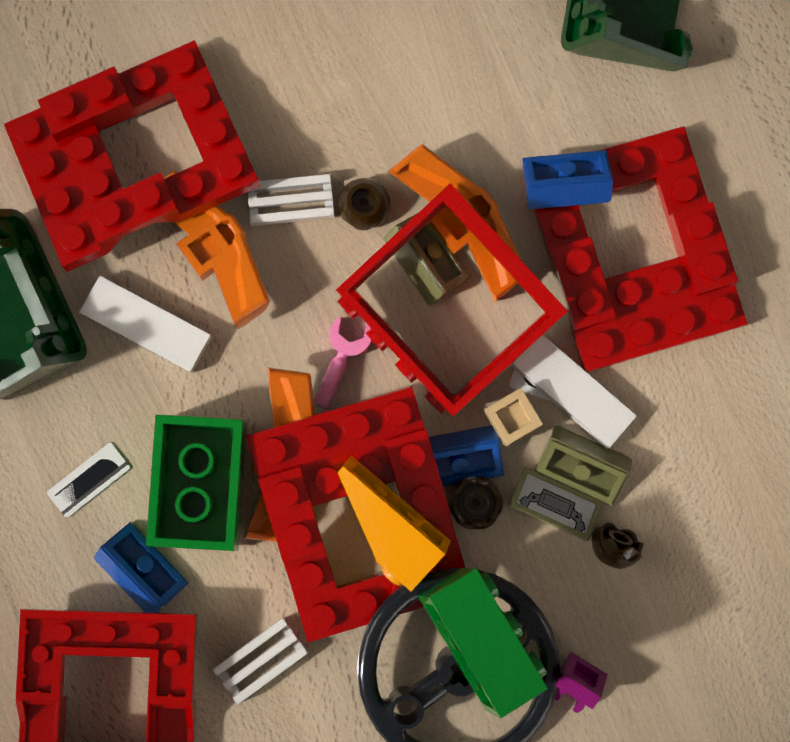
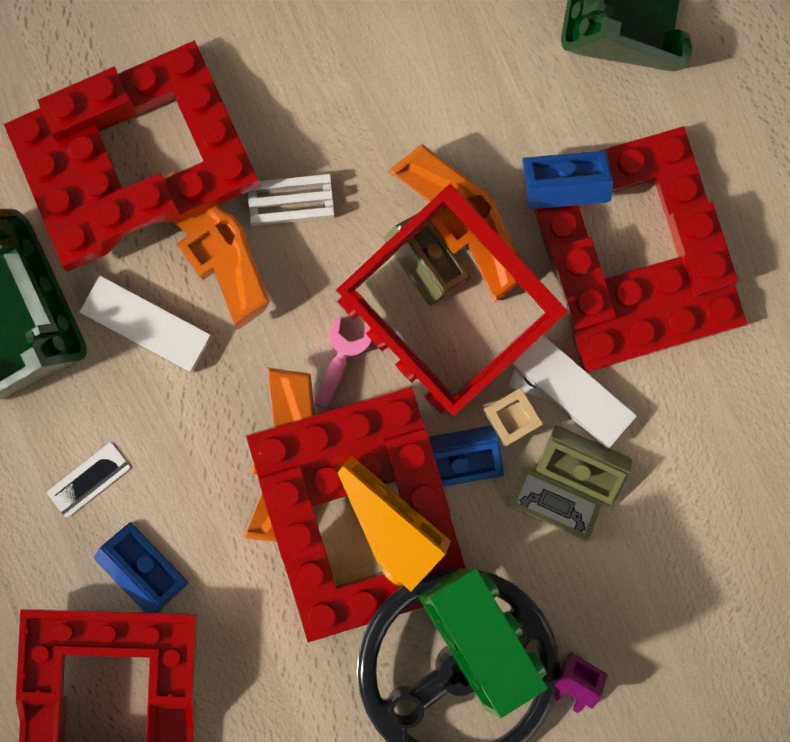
green brick [146,414,247,551] -> none
white tile [212,617,308,705] -> none
dark brown plate [338,178,390,231] -> none
dark brown plate [449,476,503,529] -> none
dark brown plate [591,523,644,569] -> none

